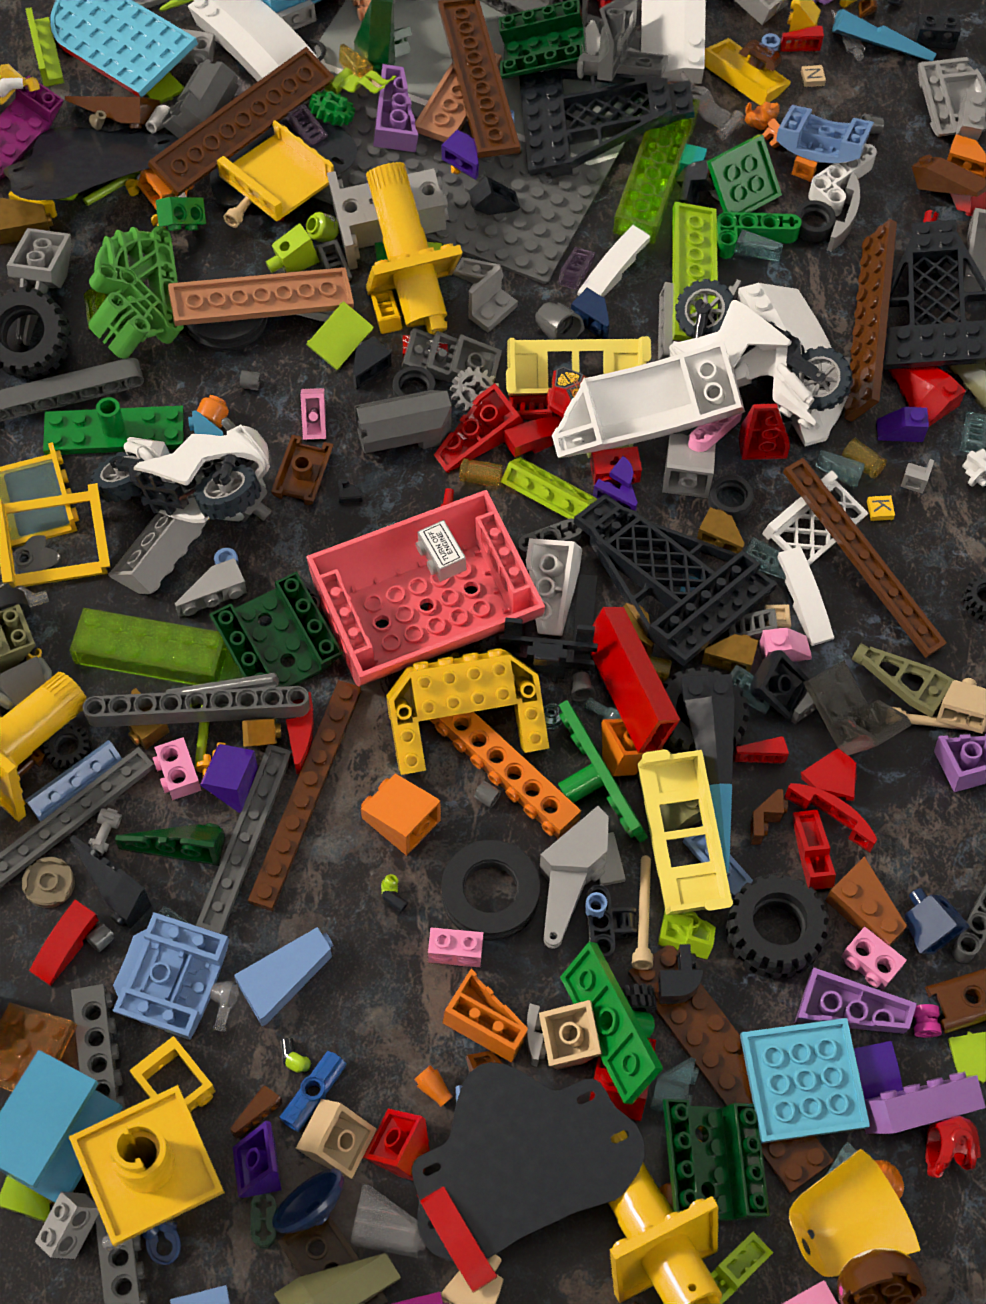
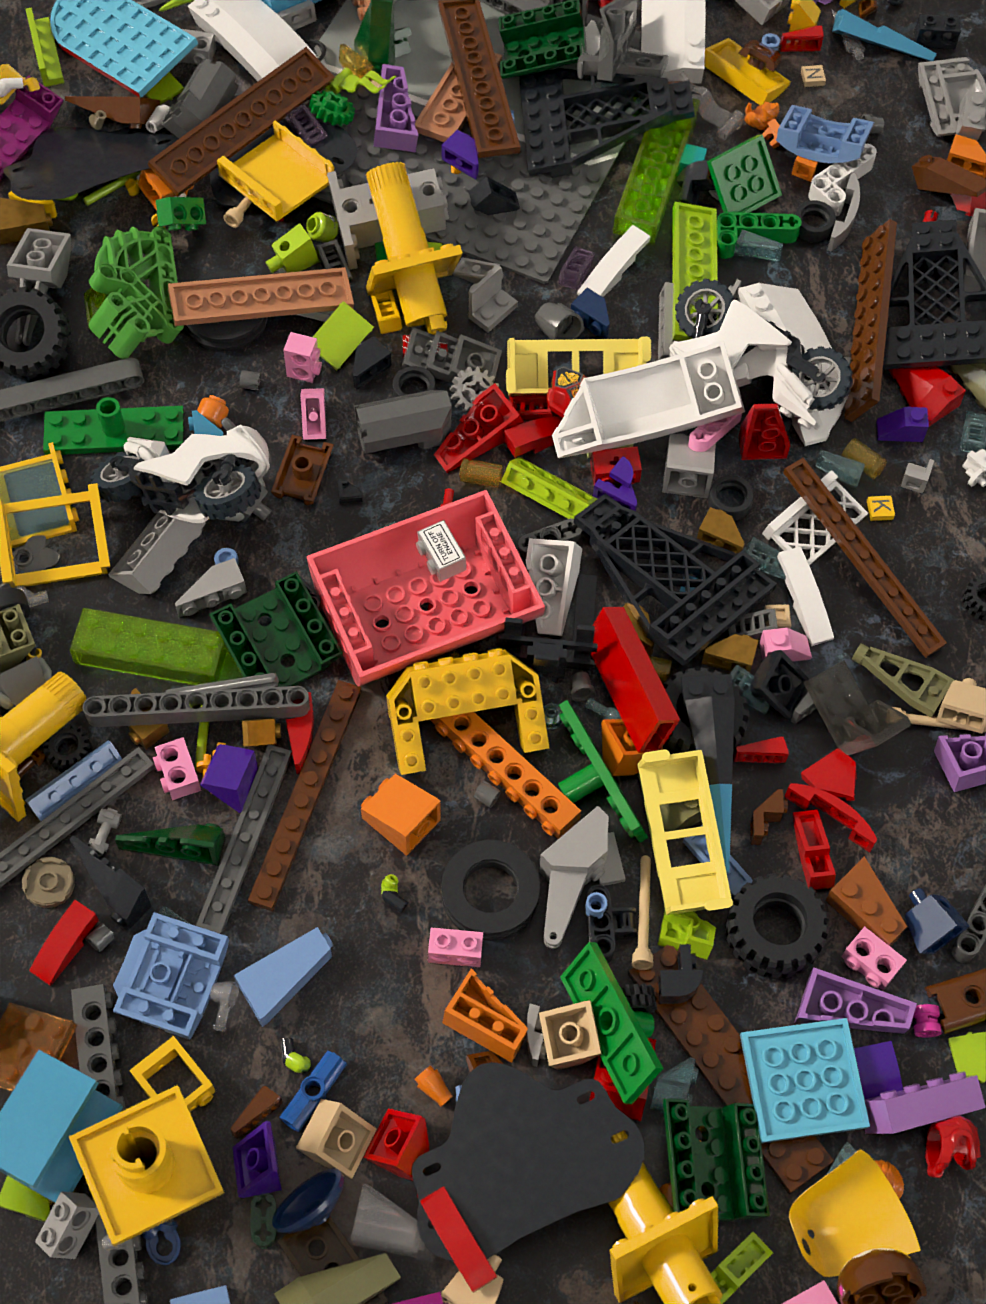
none -> bright pink brick [283,332,322,383]

